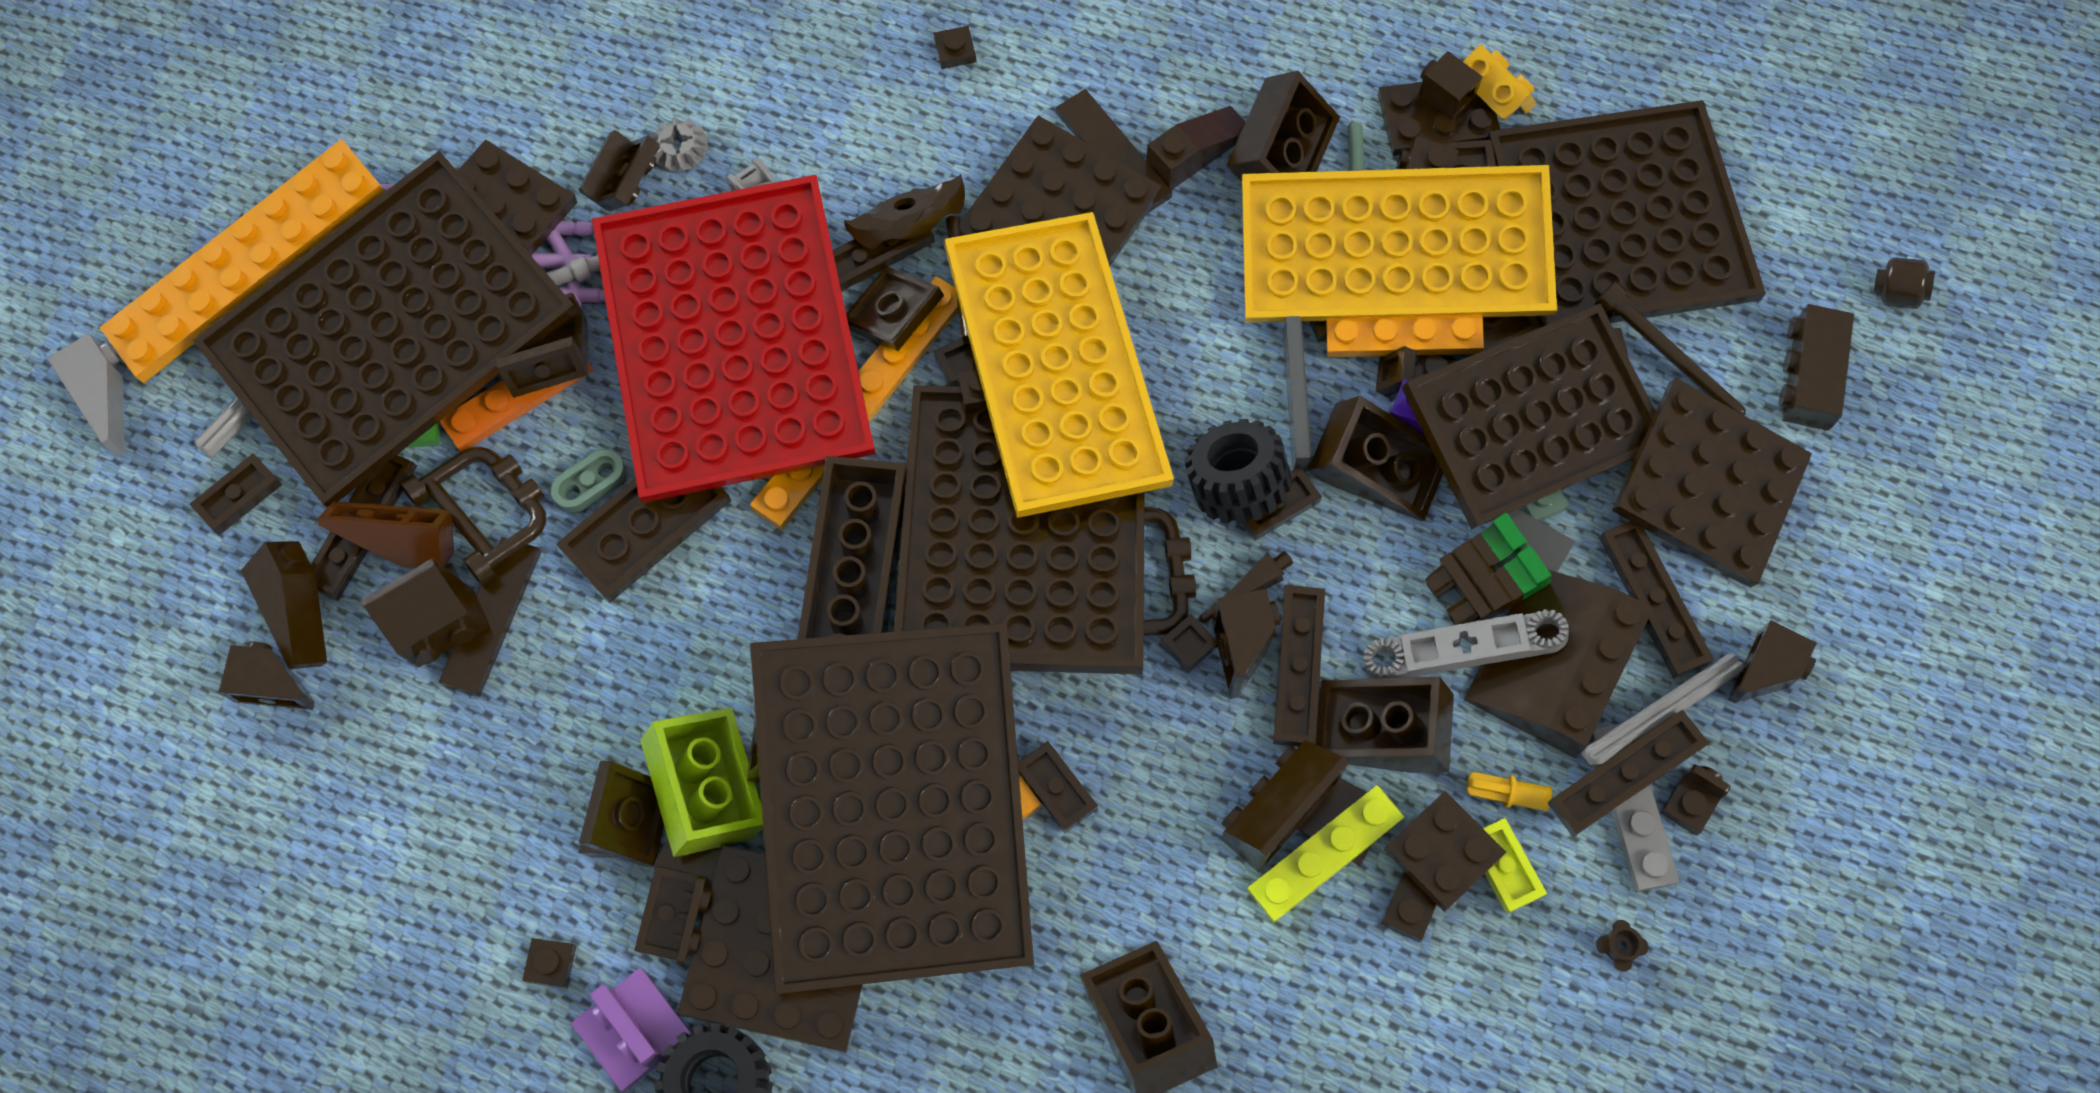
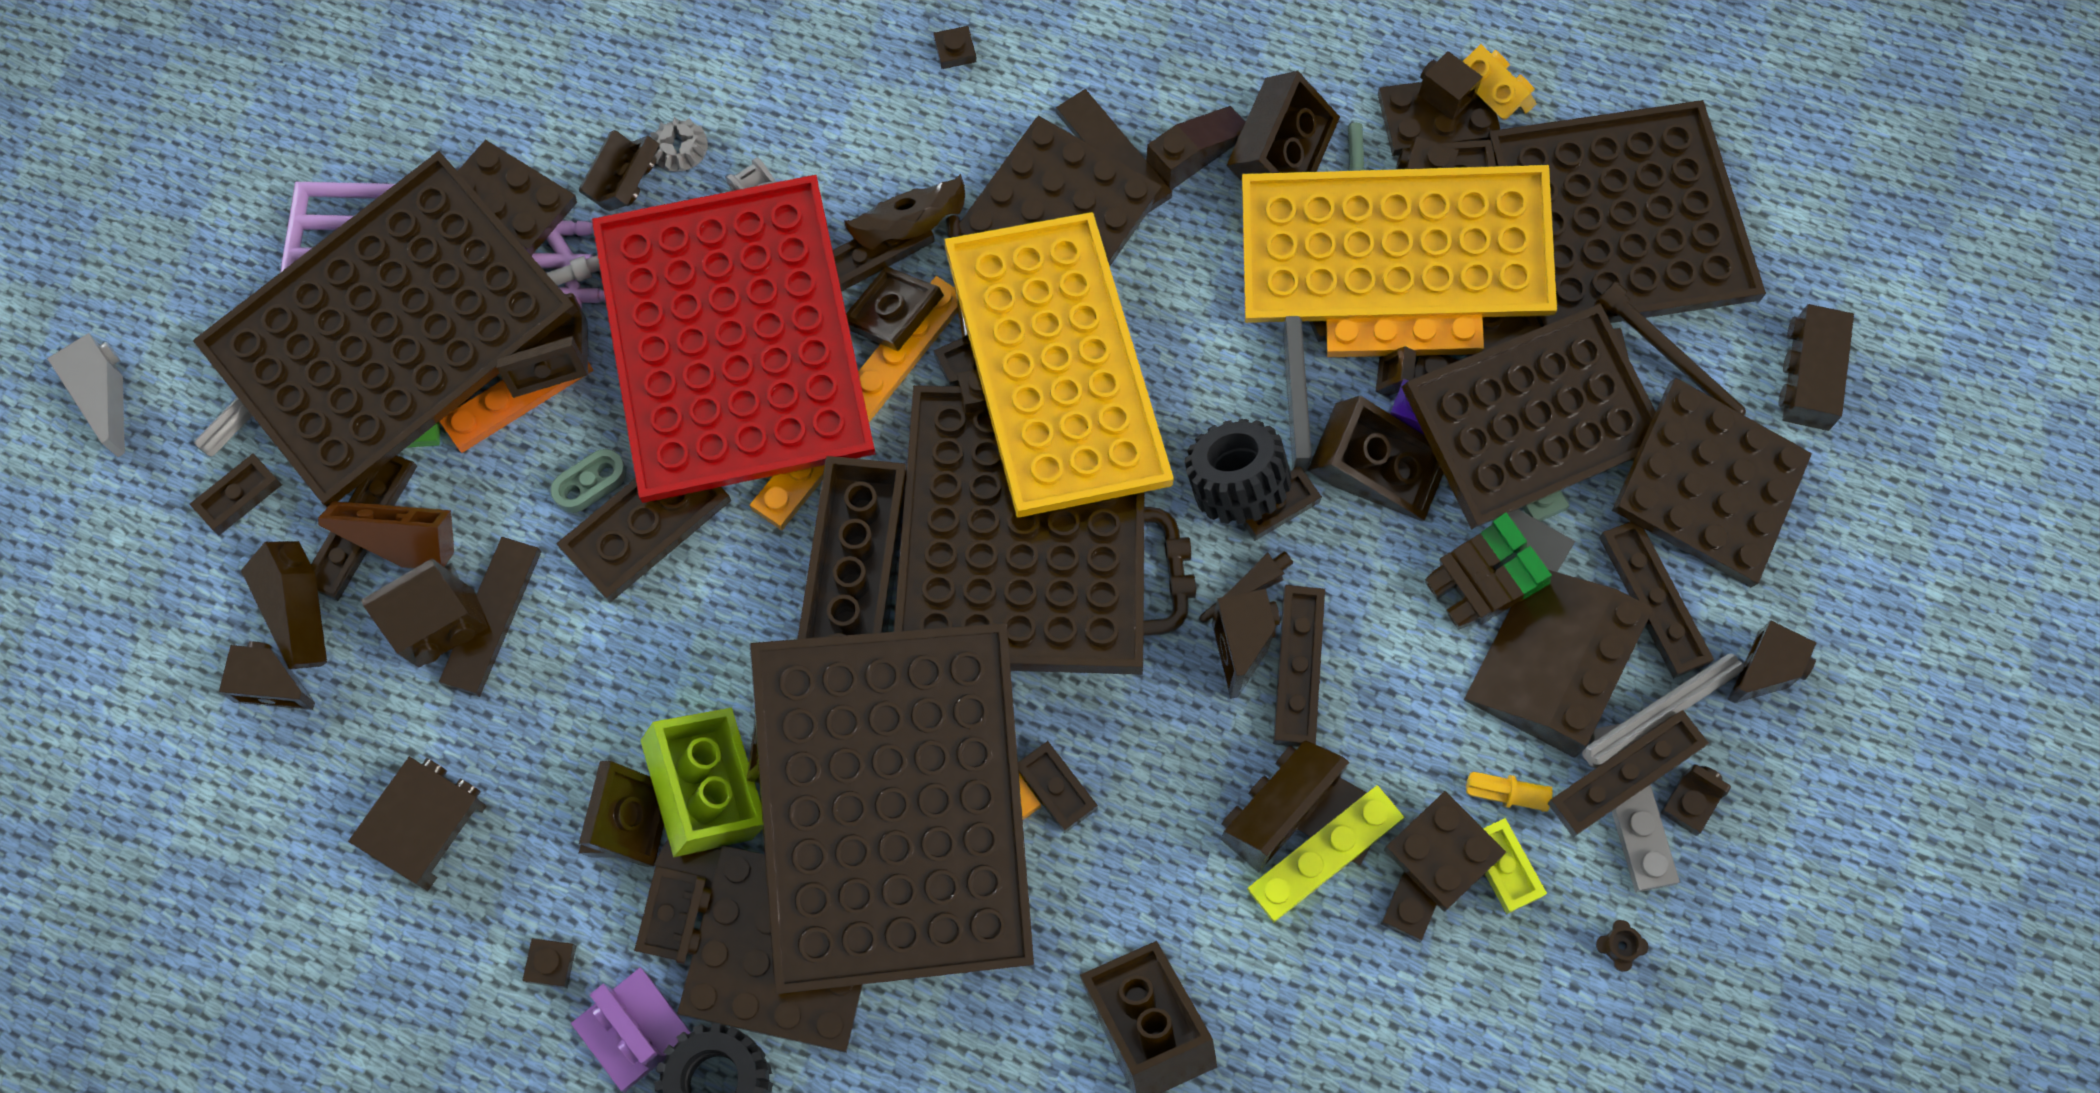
light orange plate [99,139,386,383] -> none
dark brown bar [399,447,546,585] -> none
dark brown plate [1161,614,1219,673] -> none
dark brown slope [1316,677,1454,773] -> none
light grey piece [1363,610,1569,679] -> none
dark brown head [1874,257,1935,309] -> none
none -> dark brown panel [348,756,487,892]

